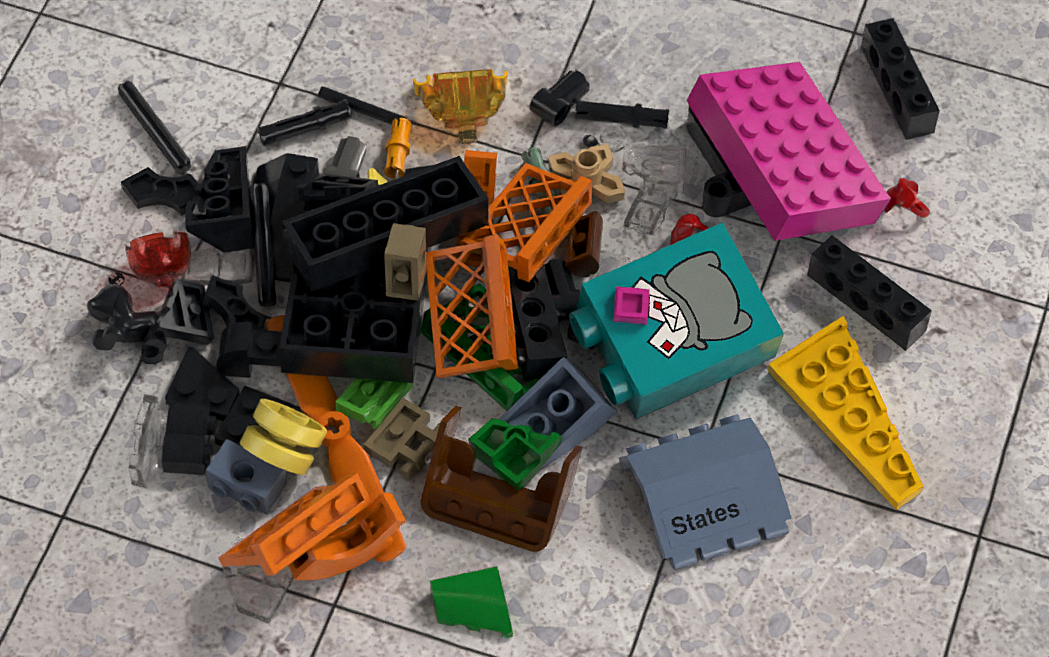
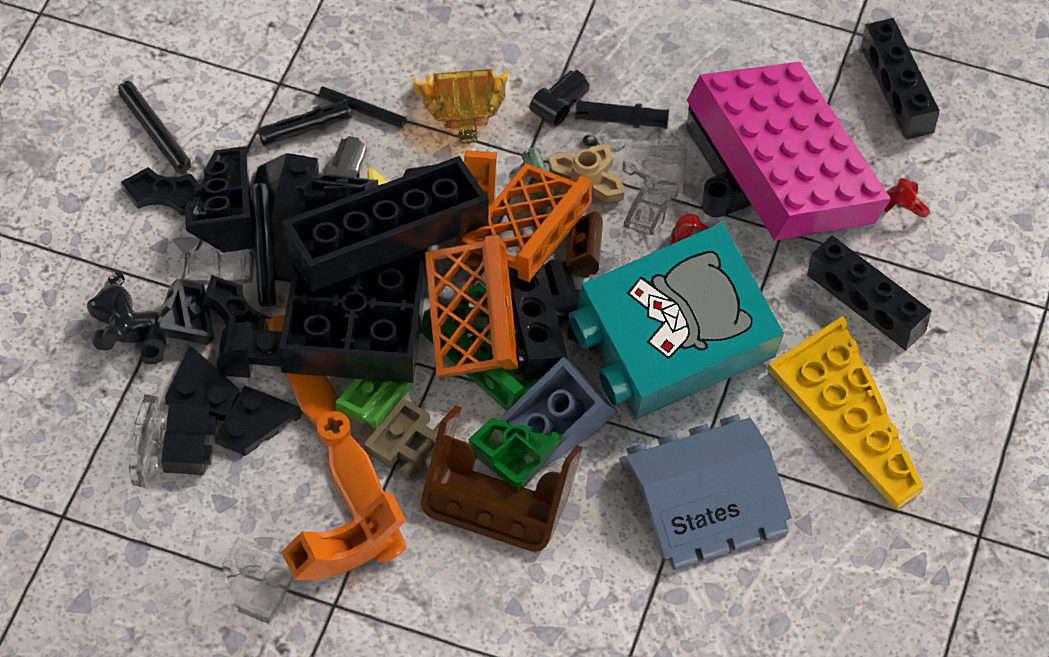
clear red cylinder [125,231,191,287] -> none
sand blue brick [206,439,287,515] -> none
orange fence [218,473,372,576] -> none
light yellow wheel [240,399,327,475] -> none
light orange pin [384,118,412,179] -> none
dark tan brick [385,223,427,301] -> none
green slope [430,566,513,638] -> none
dark pink tile [613,286,650,325] -> none

